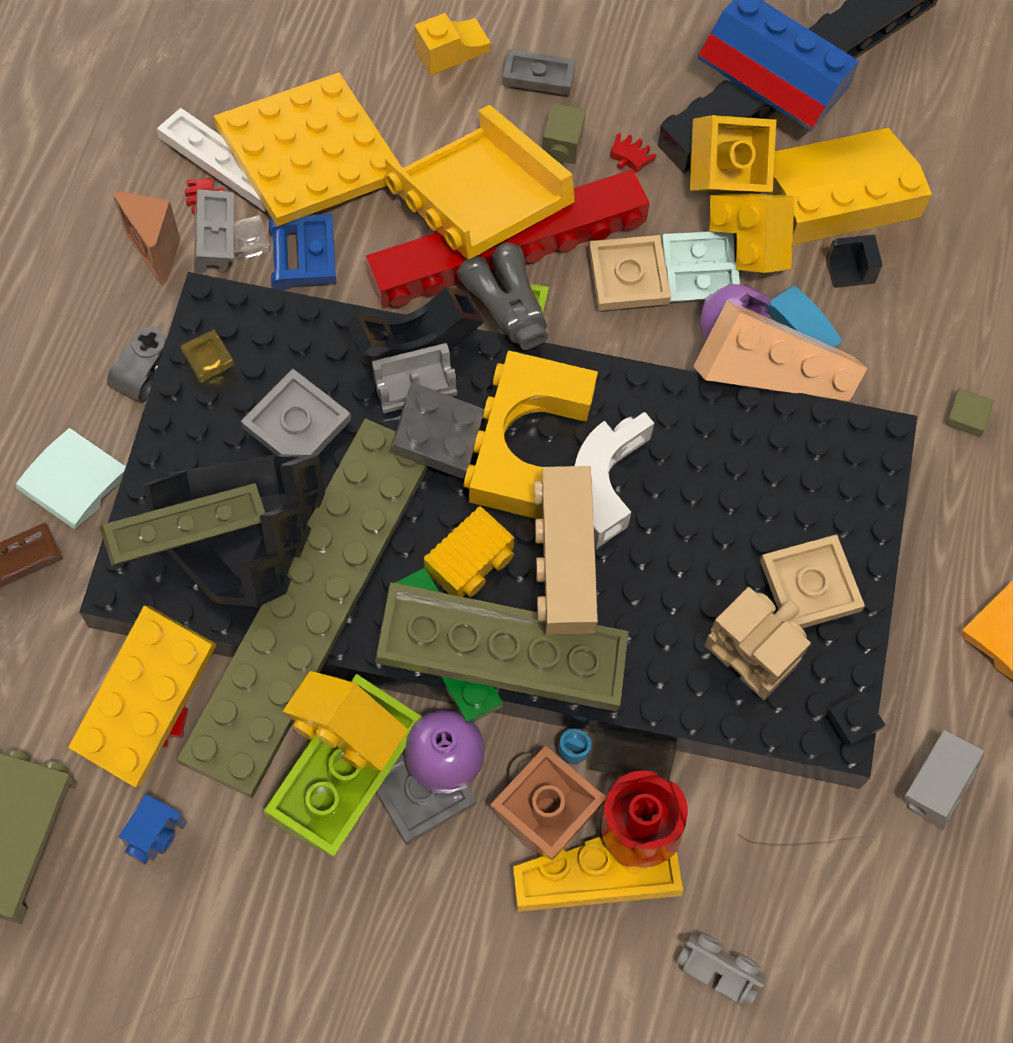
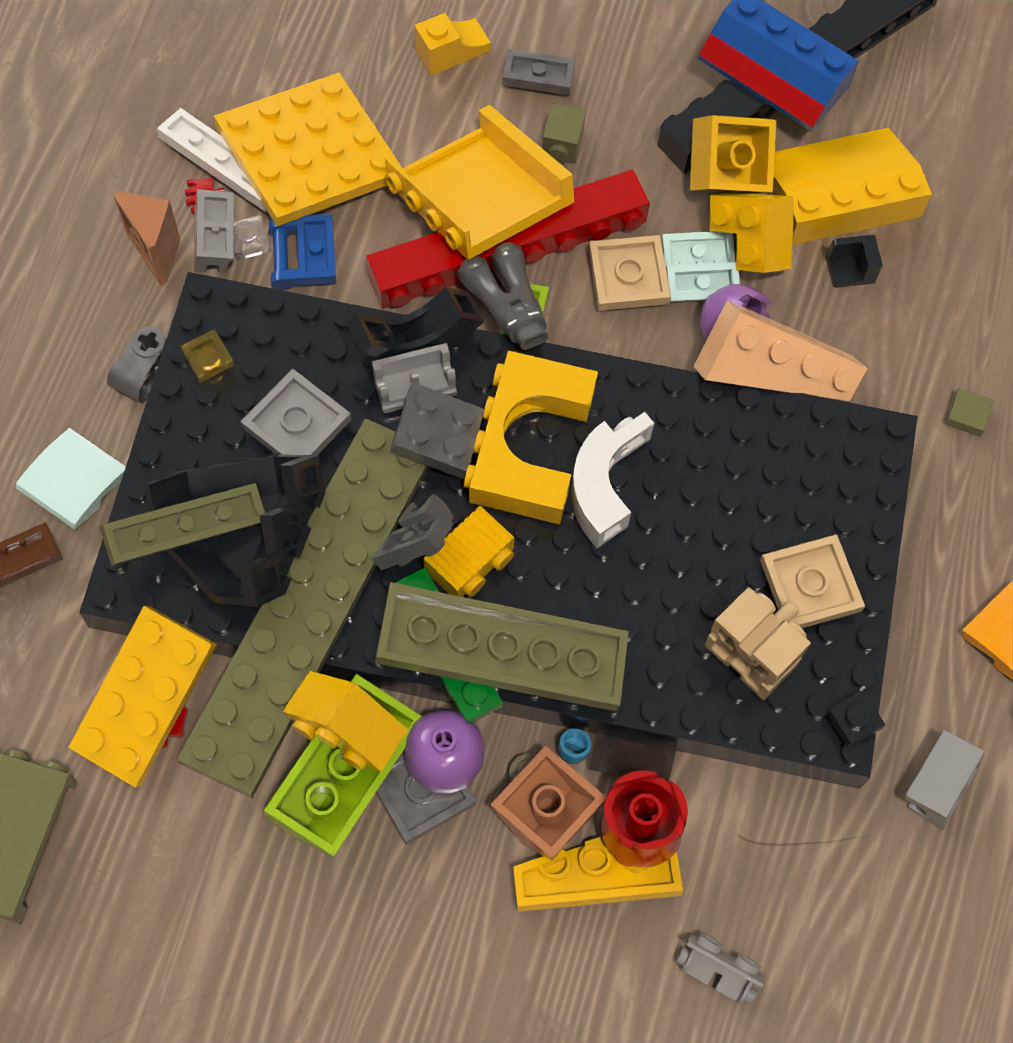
blue brick [119,794,187,865] -> none
tan brick [534,466,598,634] -> none
red piece [610,133,656,172] -> none
dark azure slope [766,285,842,347] -> none
none -> dark grey plate [372,494,453,570]

